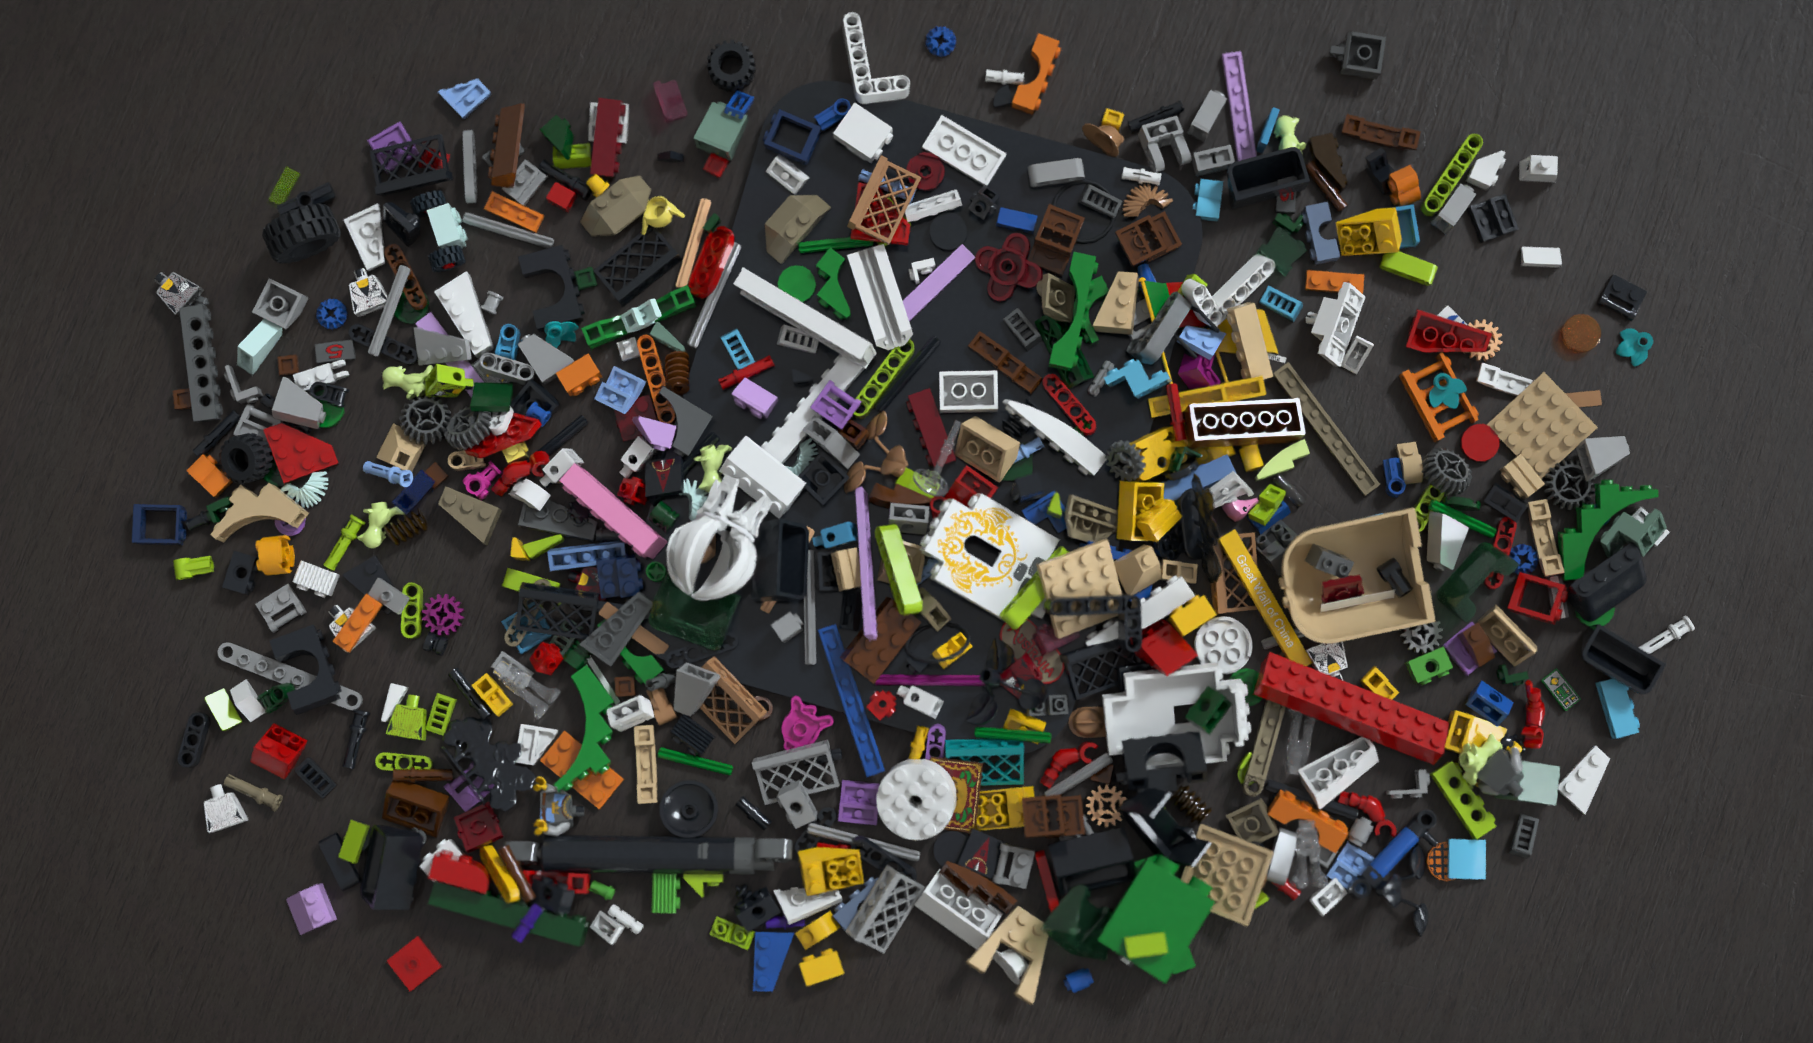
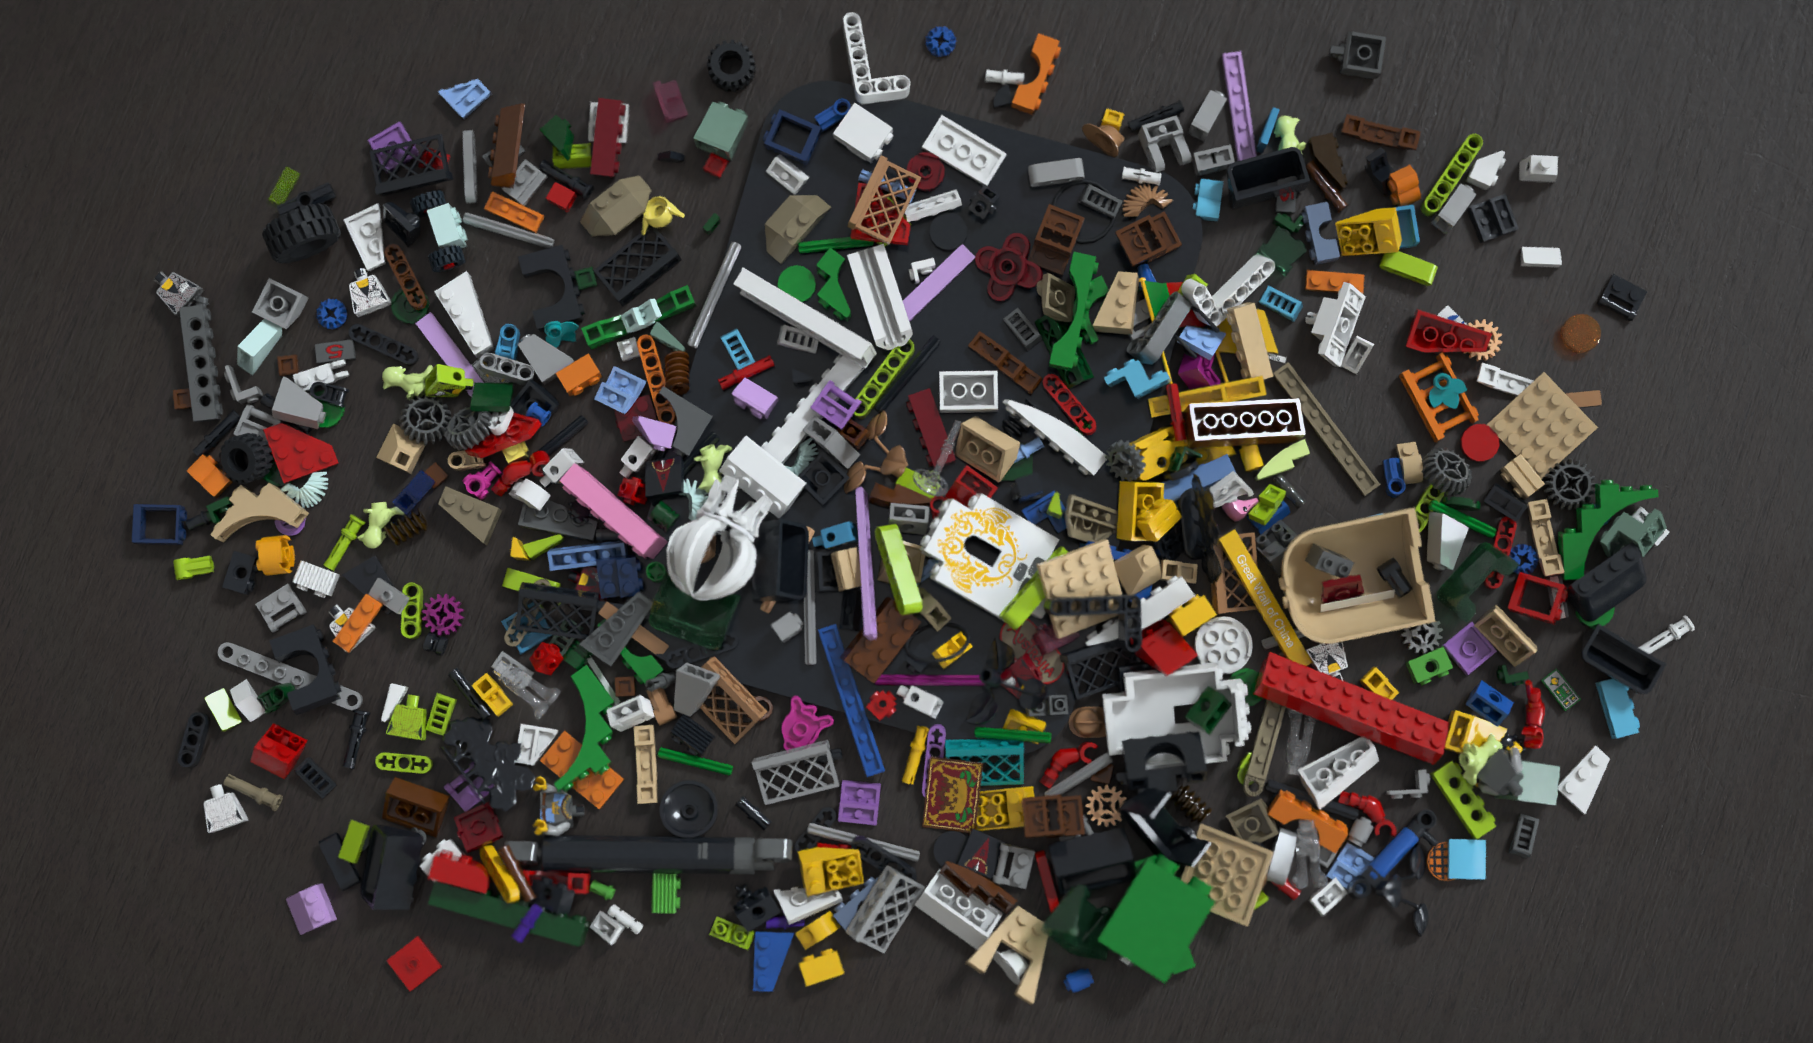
light blue pin [363,461,413,487] -> none
light grey axle [368,265,410,356] -> none
reddish brown pin [393,767,452,783] -> none
light grey wing [414,327,471,365] -> none
light grey bush [480,291,504,315] -> none
yellow piece [586,174,610,197] -> none
light nougat axle [676,198,711,288] -> none
lime slope [683,874,724,898] -> none
red tile [689,226,734,299] -> none
blue tile [724,90,754,119] -> none
light grey brick [777,780,818,829] -> none
white brick [877,759,957,840] -> none
blue slope [996,207,1037,234] -> none
light grey axle [1088,360,1114,396] -> none
lime slope [1125,932,1168,958] -> none
reddish brown slope [1457,622,1495,668] -> none
light grey slope [1576,436,1630,482] -> none
teal plate [1616,328,1653,366] -> none

